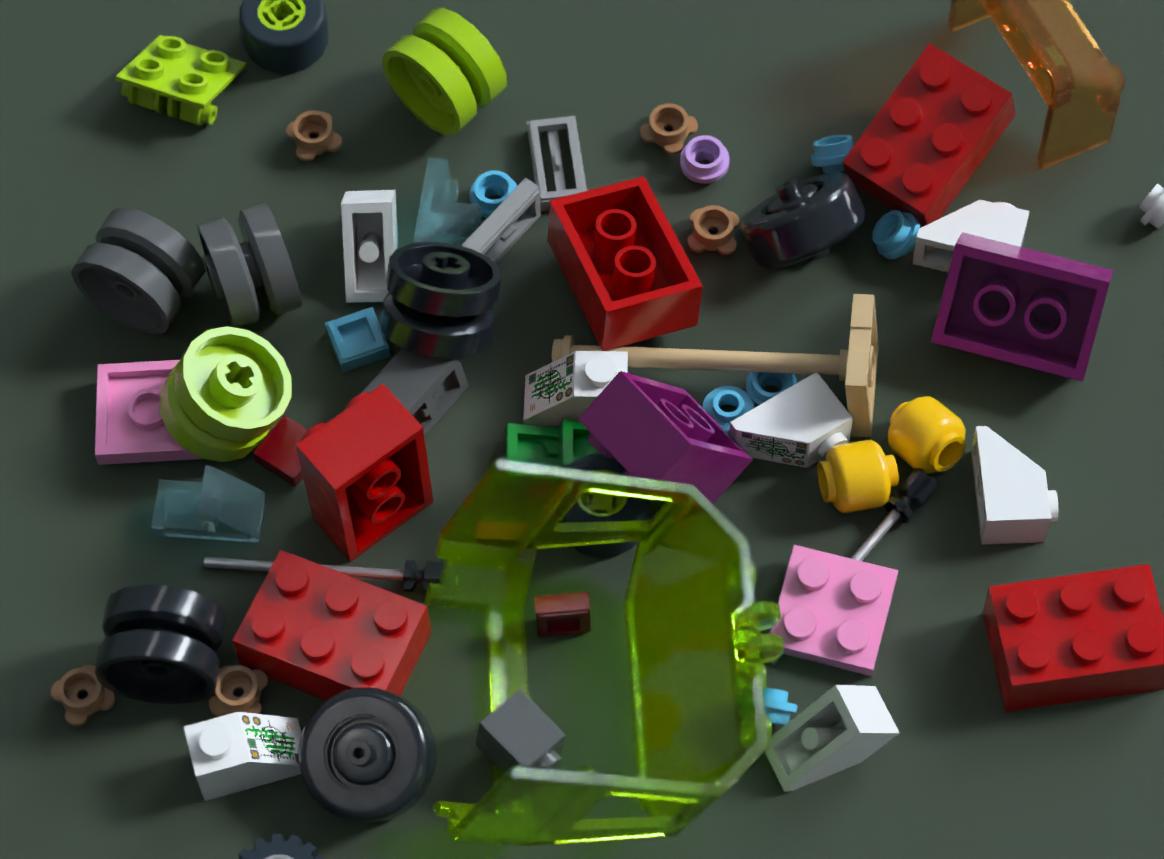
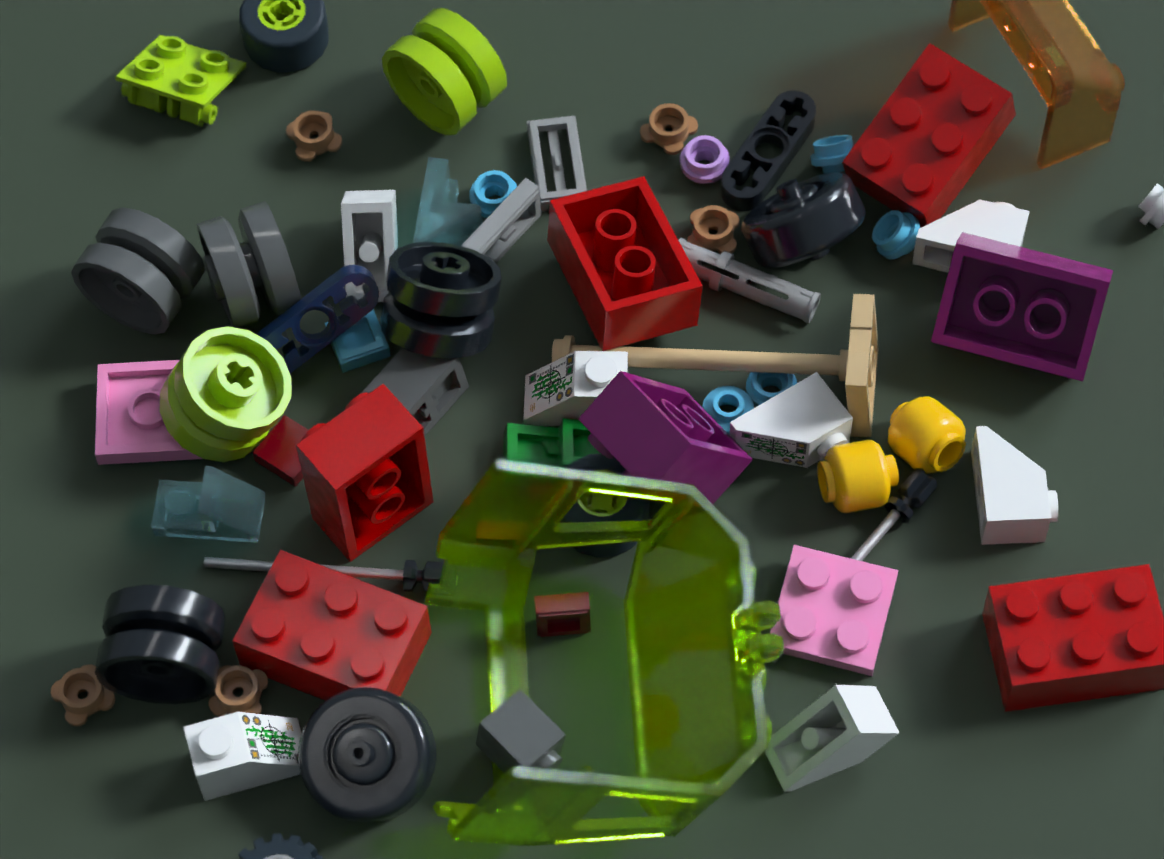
medium azure plate [742,686,798,725] -> none
none -> dark blue beam [256,265,379,374]
none -> light grey pin [679,238,821,324]
none -> black beam [721,90,816,211]

